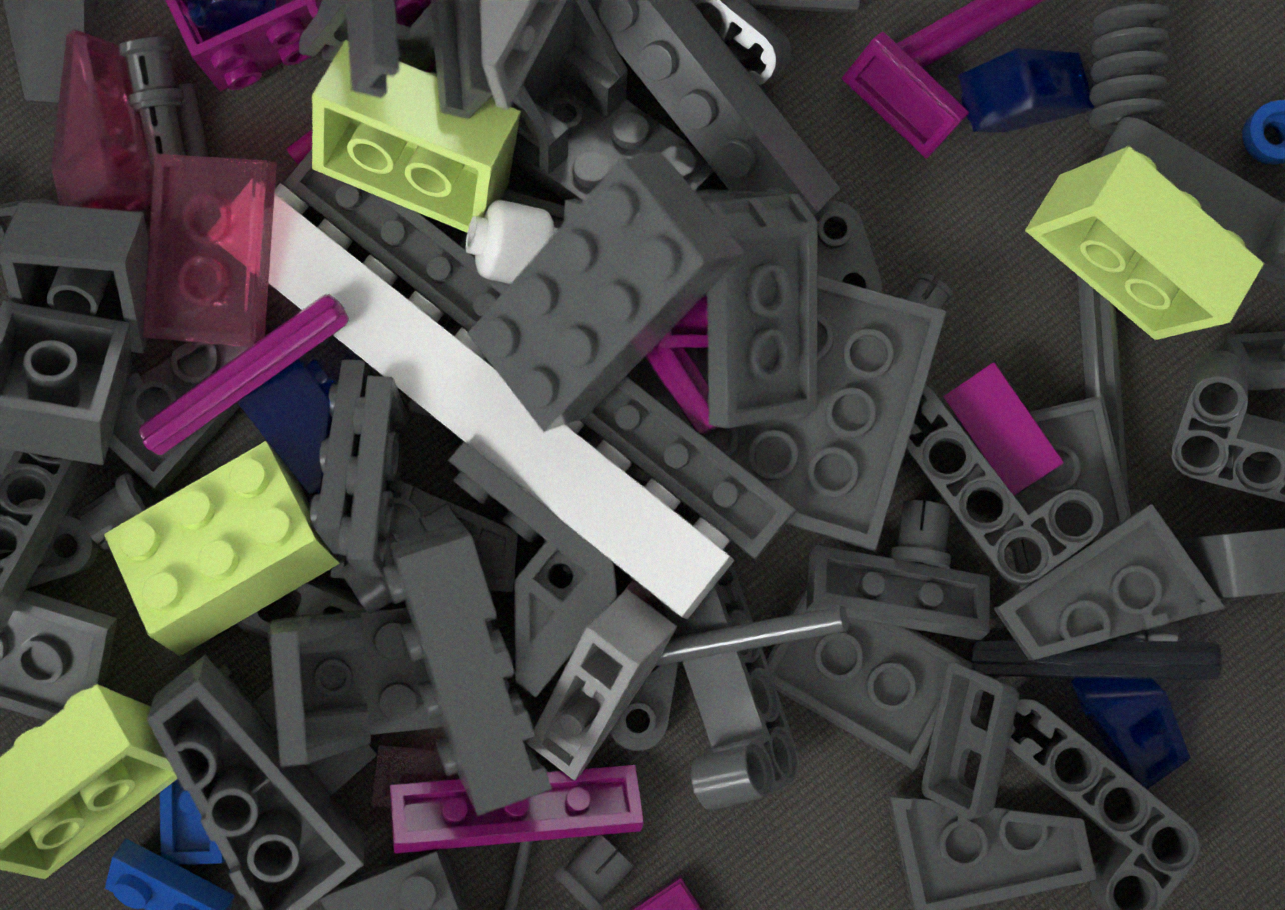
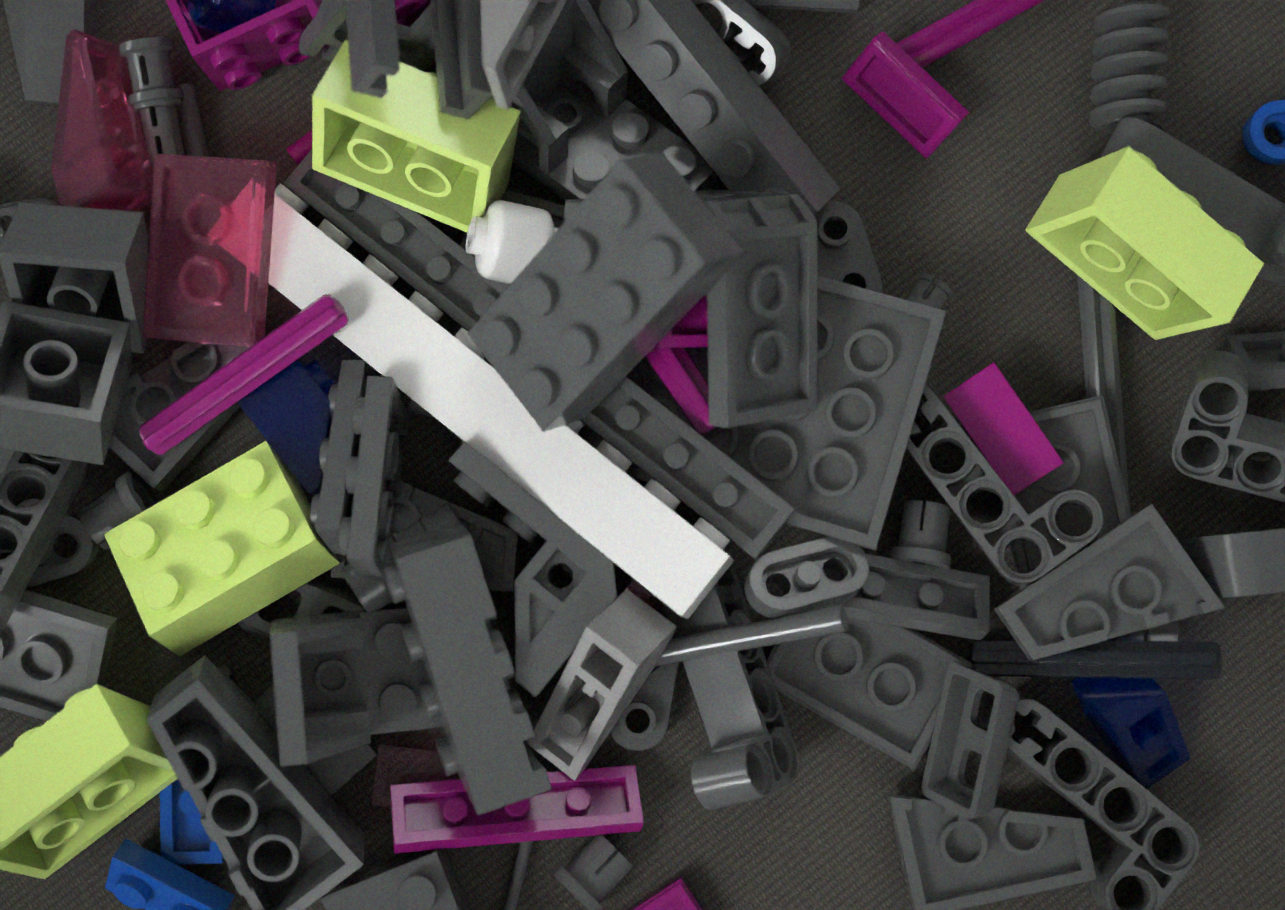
clear blue slope [958,48,1095,133] -> none
none -> dark grey plate [744,537,869,619]

